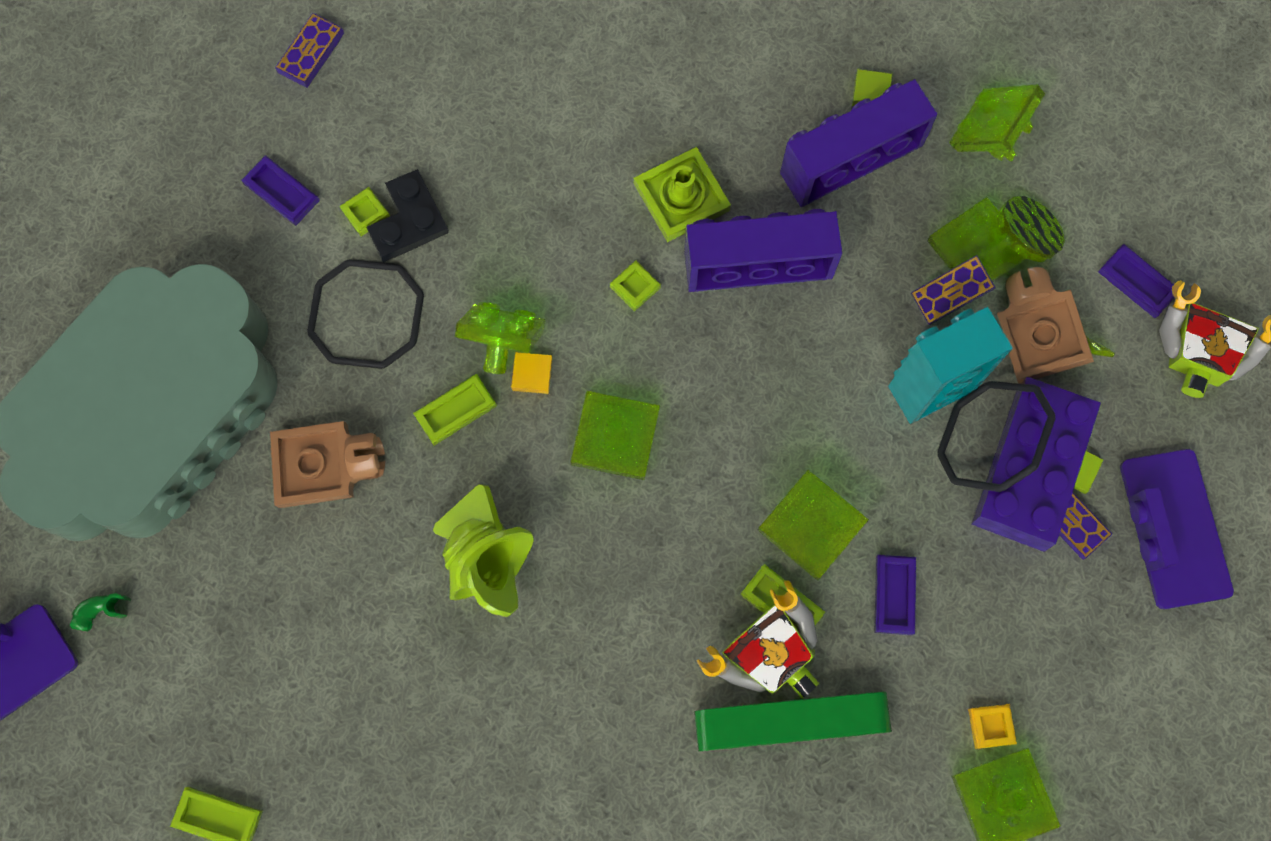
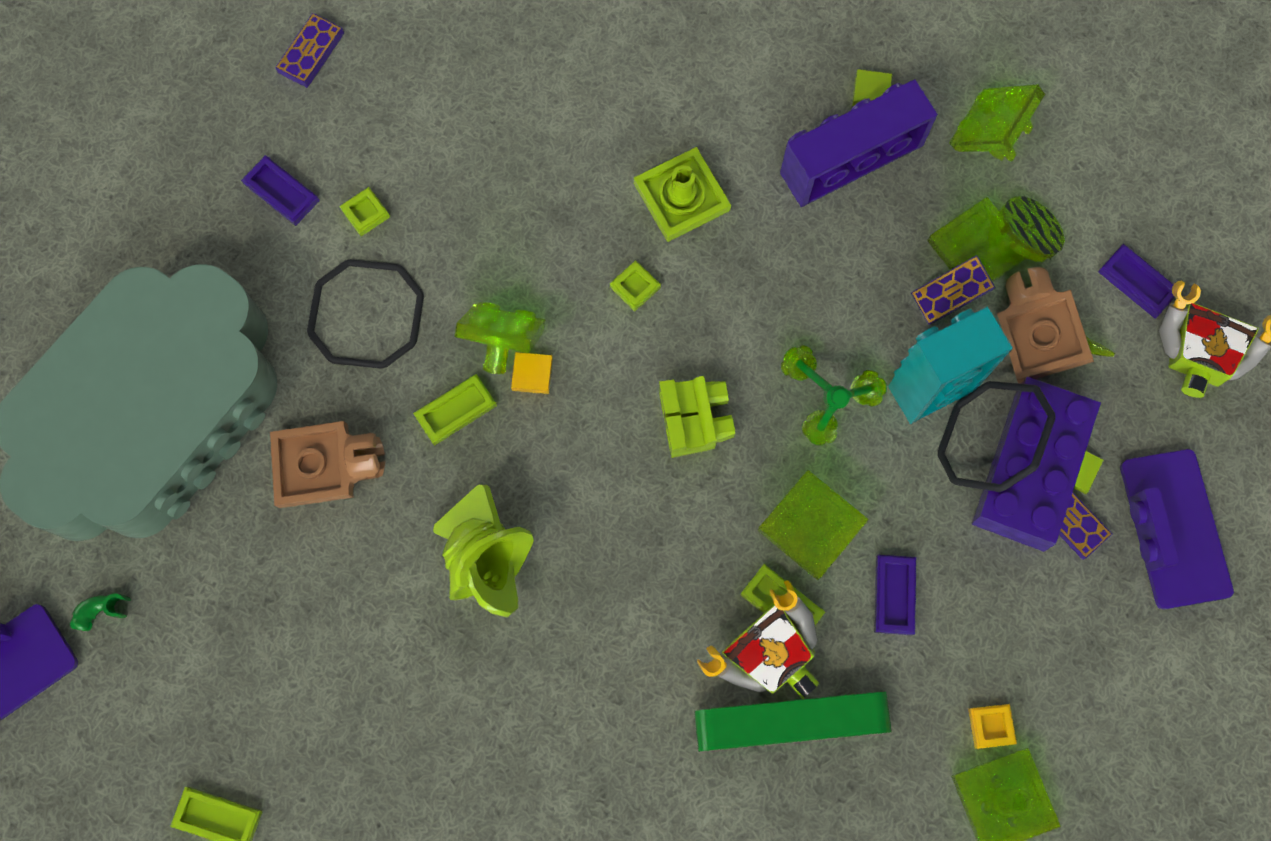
black plate [367,169,449,262] -> none
clear neon green plate [570,391,660,481] -> none
dark purple brick [684,209,843,292] -> none
none -> lime hips [659,376,735,458]
none -> clear neon green plant [781,345,887,446]

